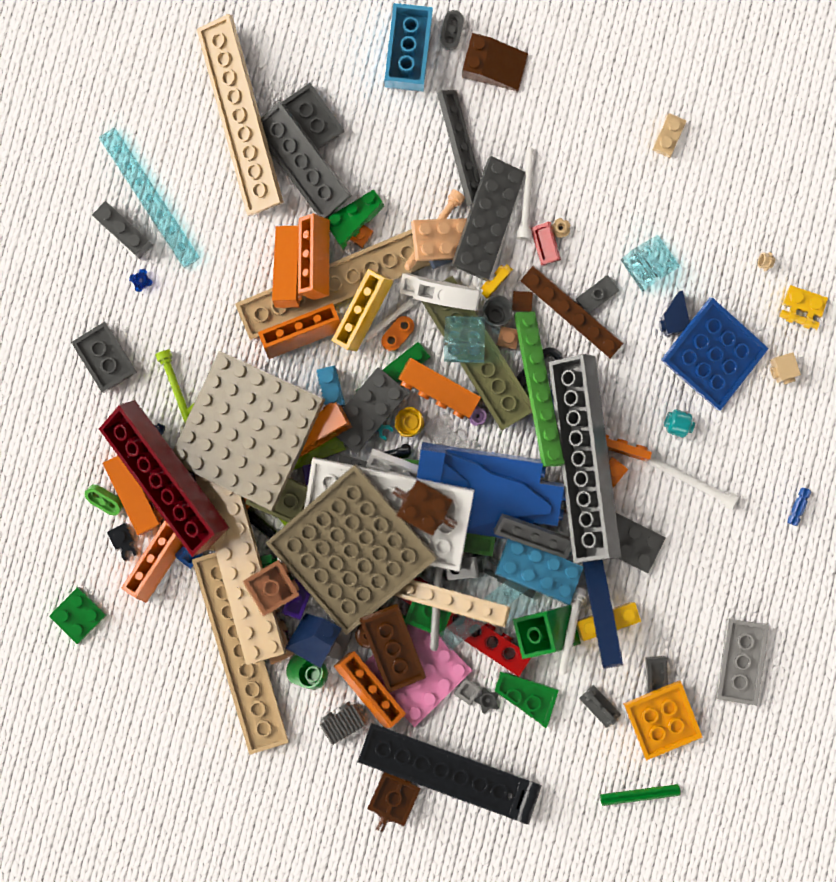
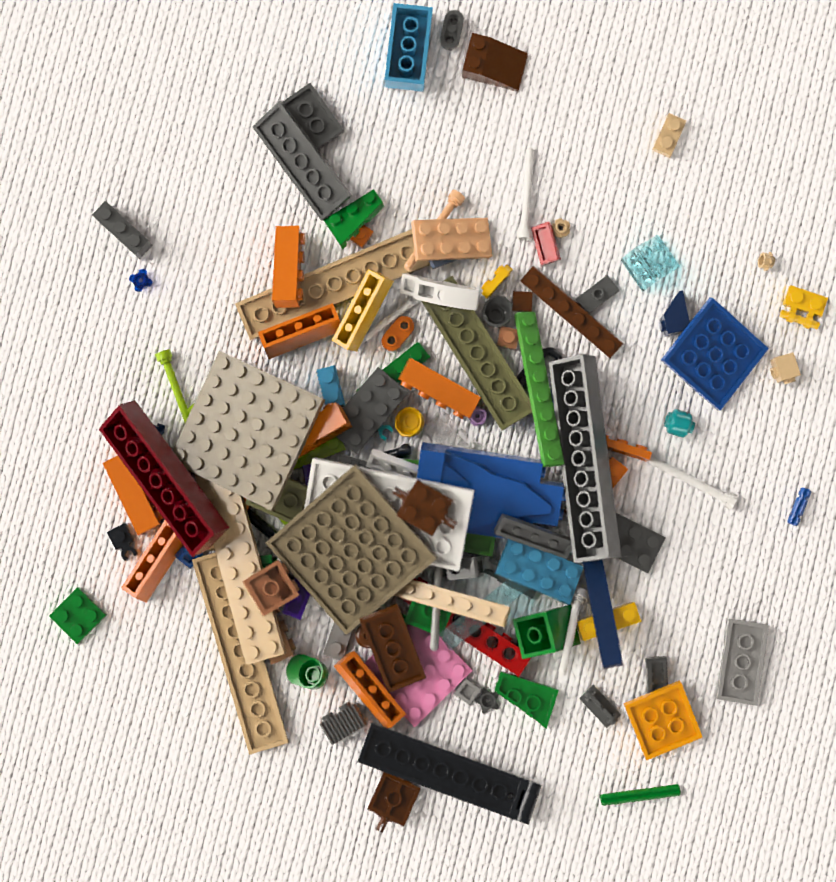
dark grey plate [71,321,137,394] -> none
bright green plate [85,484,123,516] -> none
clear light blue tile [98,127,200,269] -> none
tan plate [197,14,284,216] -> none
dark blue slope [285,613,342,668] -> none
orange brick [298,213,330,300] -> none
dark grey plate [437,90,481,206] -> none
clear light blue bracket [444,316,485,363] -> none
dark grey plate [451,156,525,281] -> none

